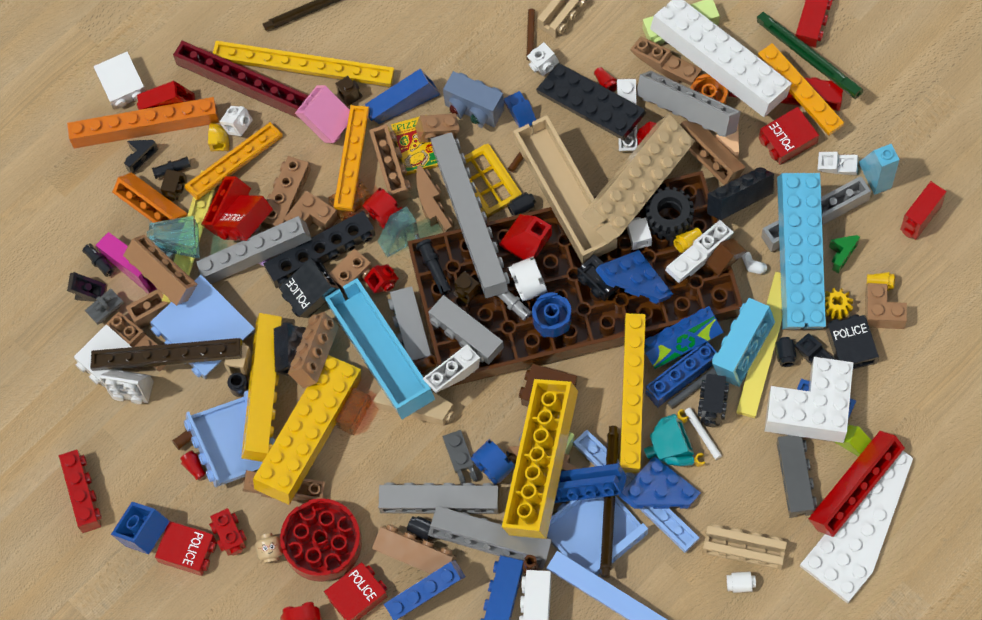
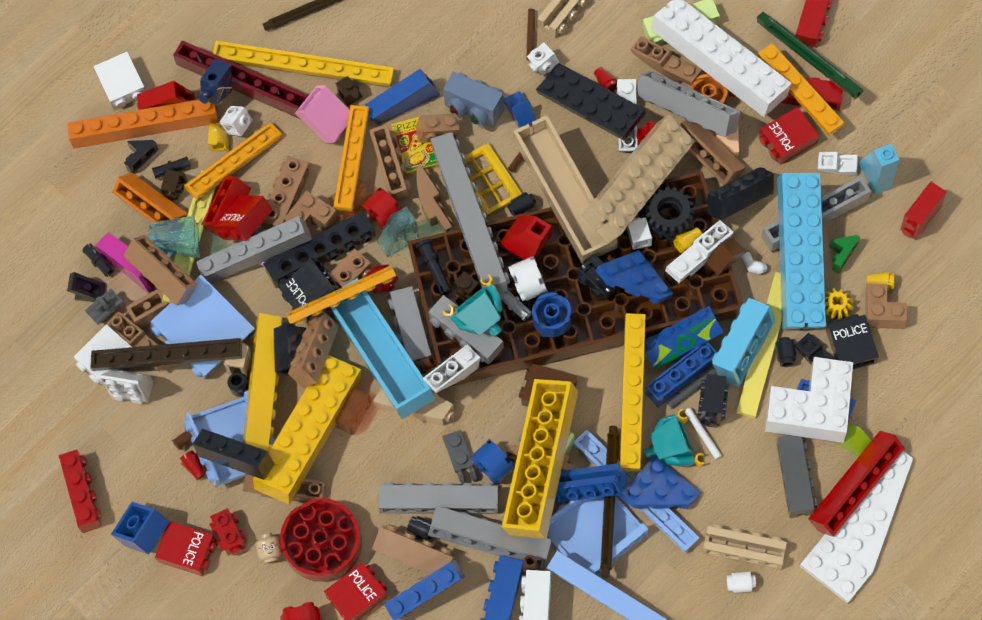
none -> black brick [192,428,274,480]
none -> dark blue torso [198,59,232,104]
none -> light orange plate [286,266,396,324]
none -> teal torso [443,274,502,337]

